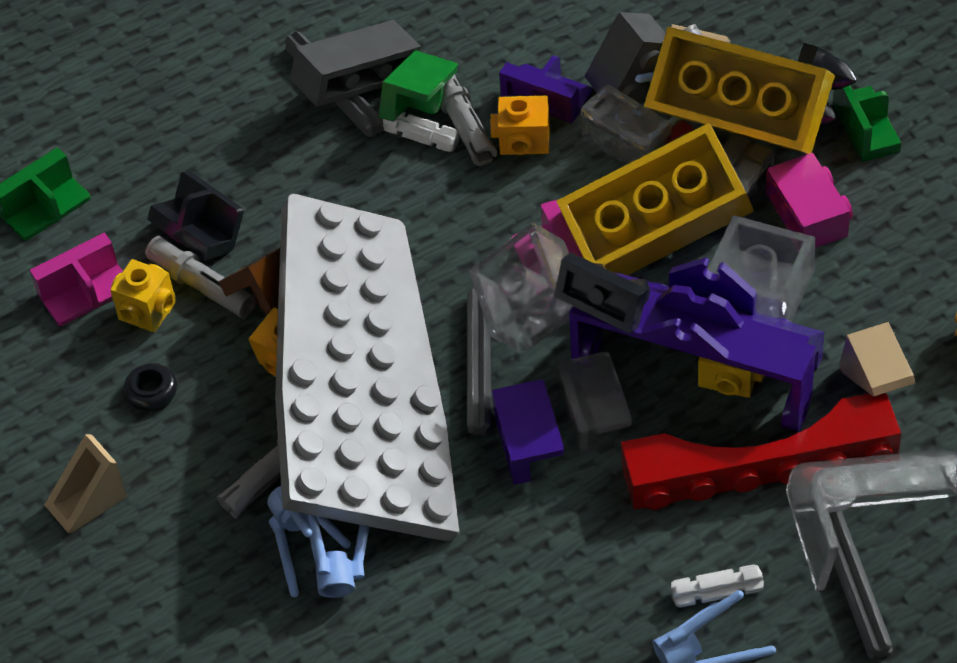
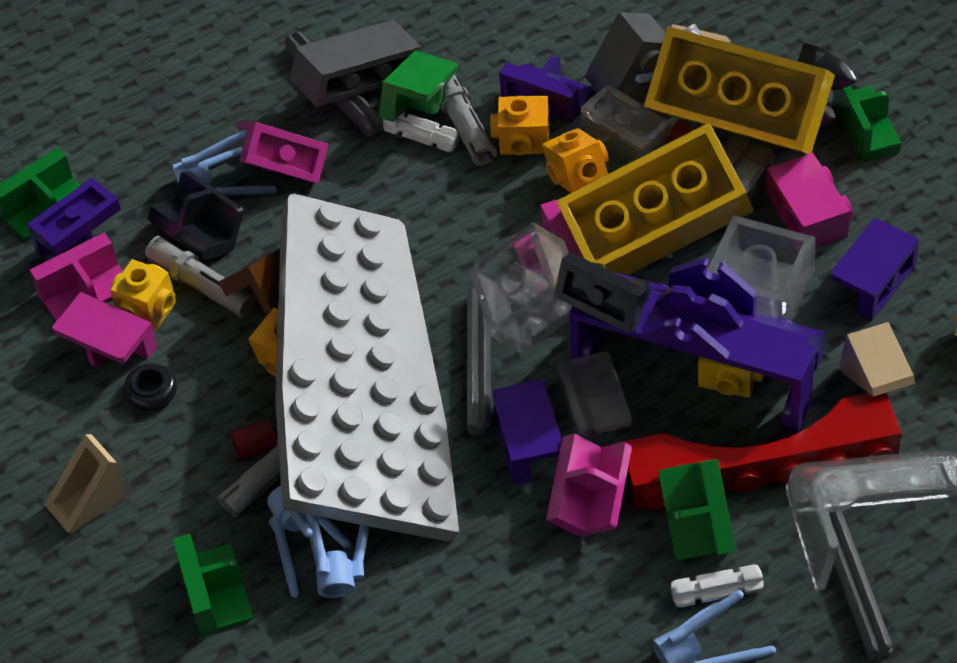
none -> dark purple panel [27,177,121,258]
none -> dark pink panel [53,292,158,367]
none -> light blue plant [173,130,277,196]
none -> green panel [173,534,253,636]
none -> dark red hinge [230,418,278,462]
none -> dark pink panel [236,120,329,183]
none -> light orange brick [542,128,609,193]
none -> dark pink panel [546,434,632,537]
none -> green panel [658,459,736,560]
none -> dark purple panel [831,218,919,321]

